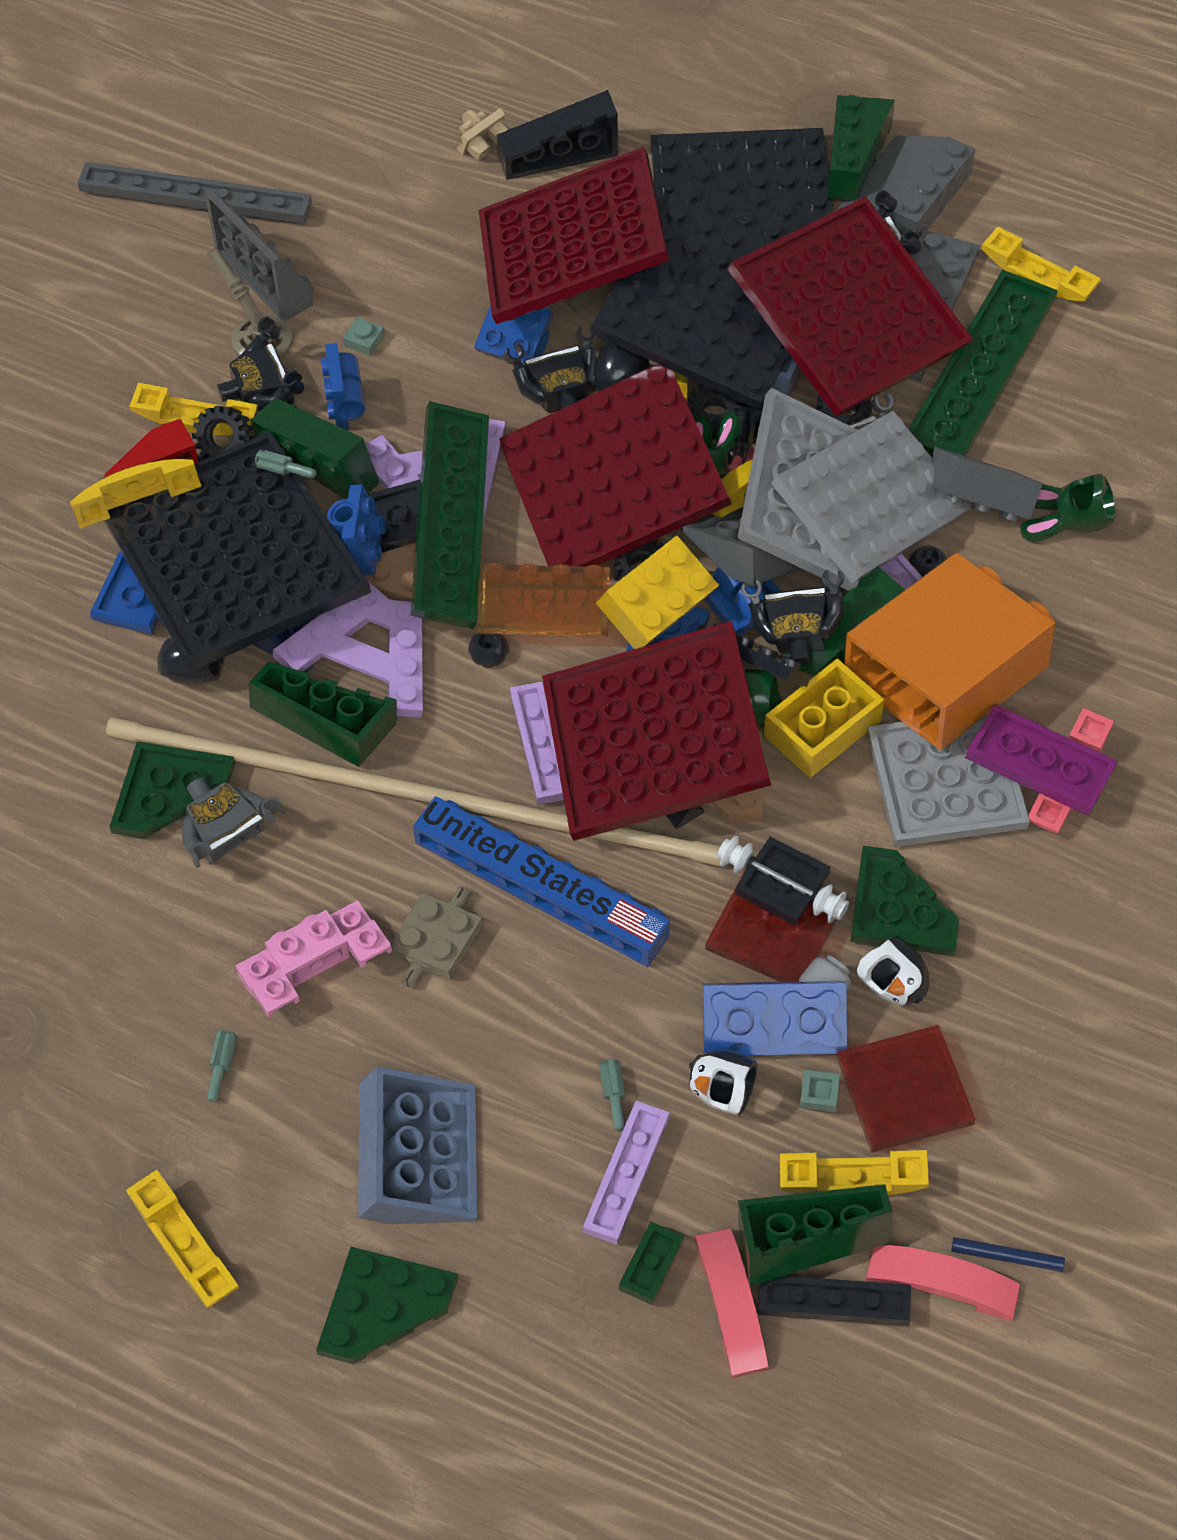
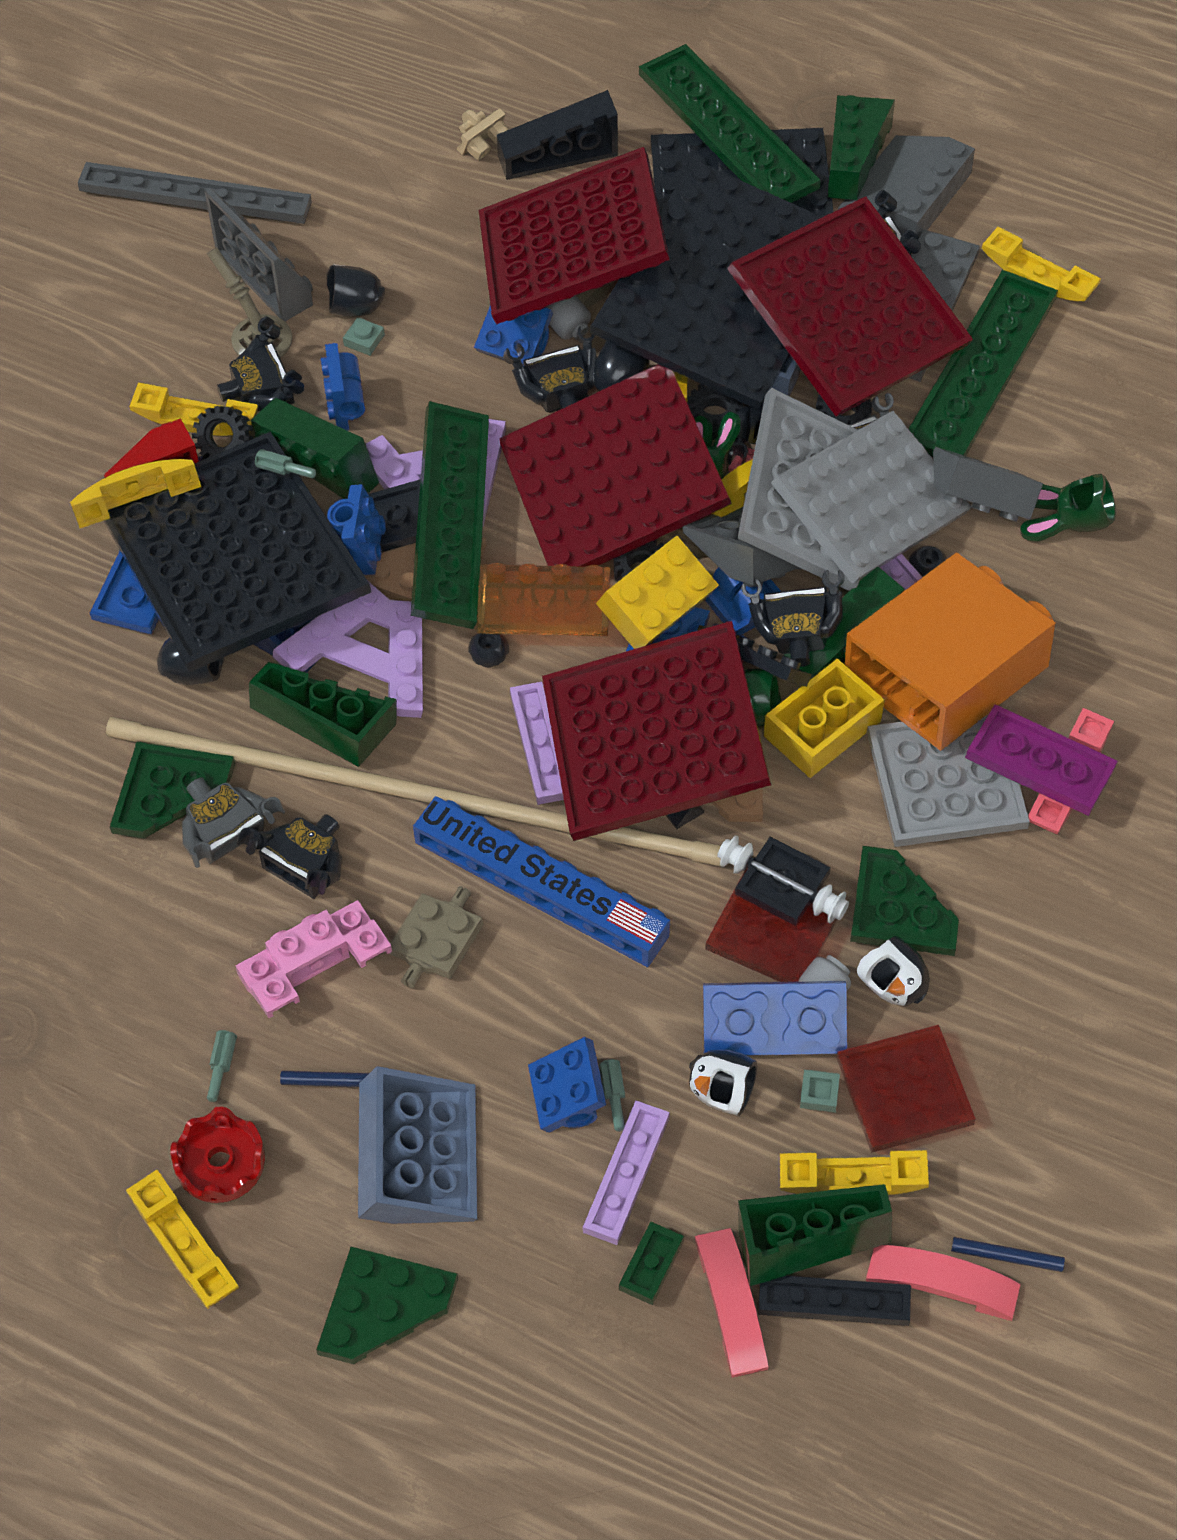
none -> red plate [170,1106,265,1203]
none -> black torso [236,814,342,899]
none -> dark blue bar [280,1071,369,1087]
none -> black piece [326,264,385,317]
none -> blue plate [528,1037,606,1133]
none -> light grey head [547,296,591,340]
none -> dark green plate [639,44,821,203]

